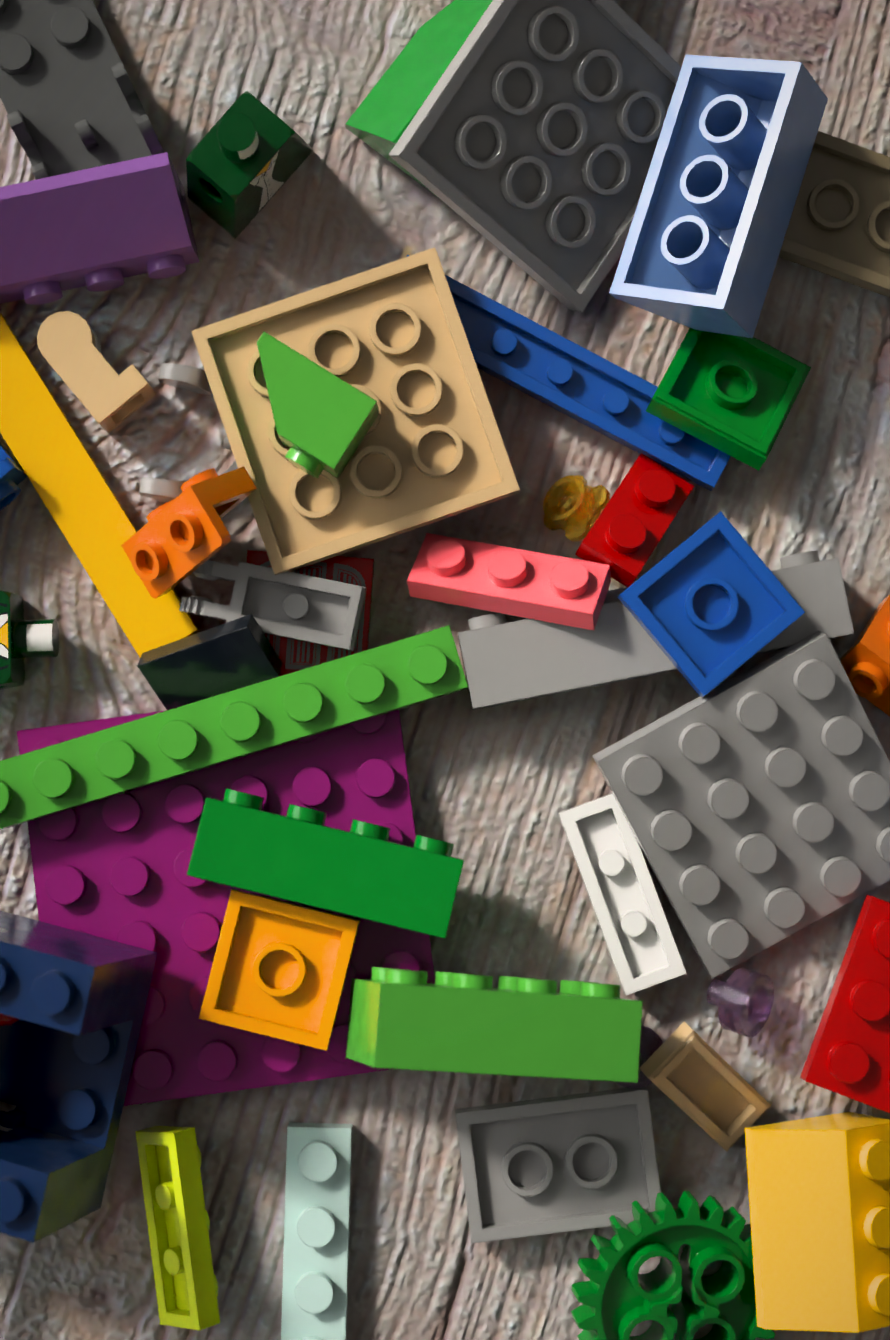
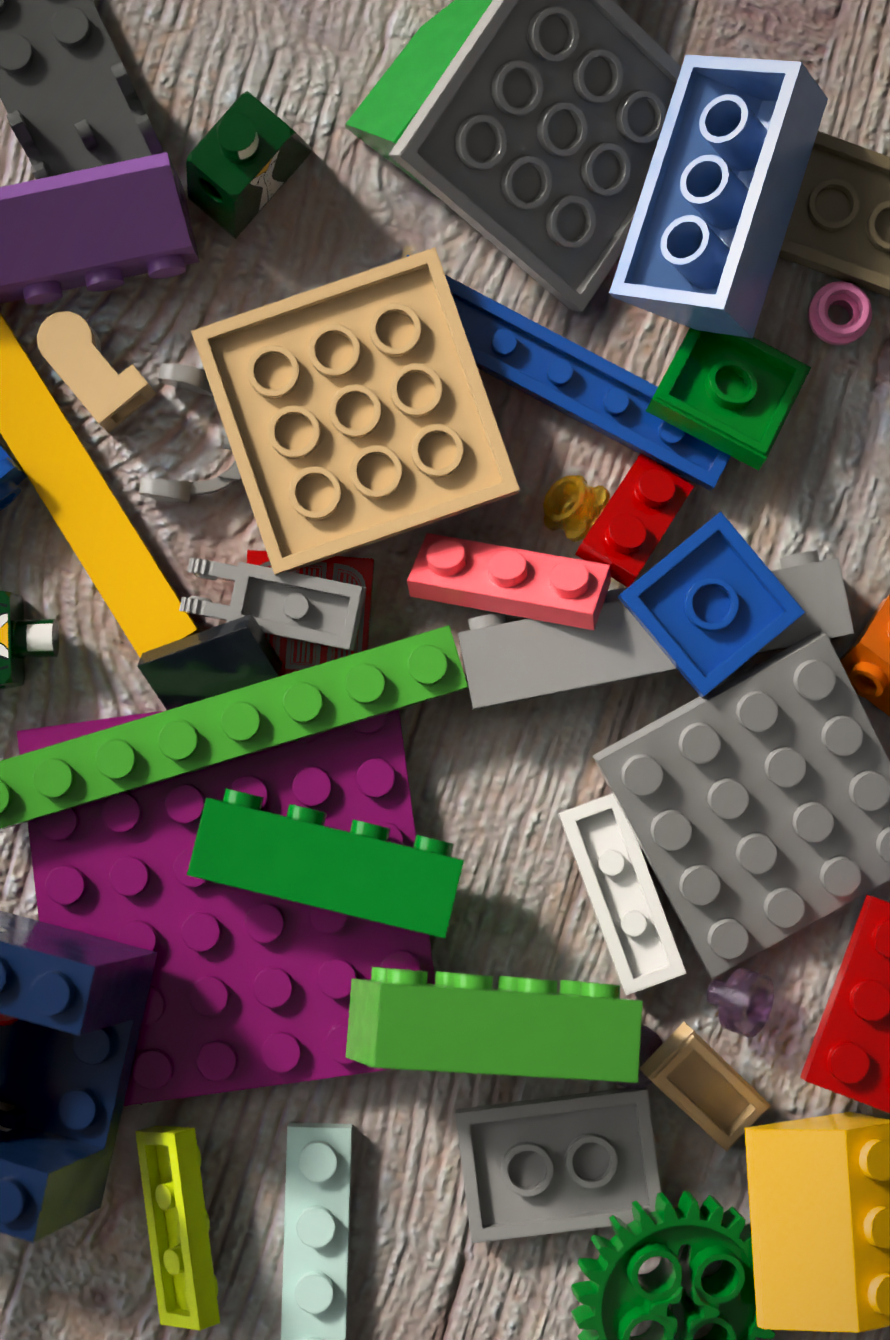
orange bracket [121,467,257,598] -> none
light orange plate [199,889,360,1051] -> none
bright green slope [257,331,379,478] -> none
none -> bright pink plate [808,281,872,345]

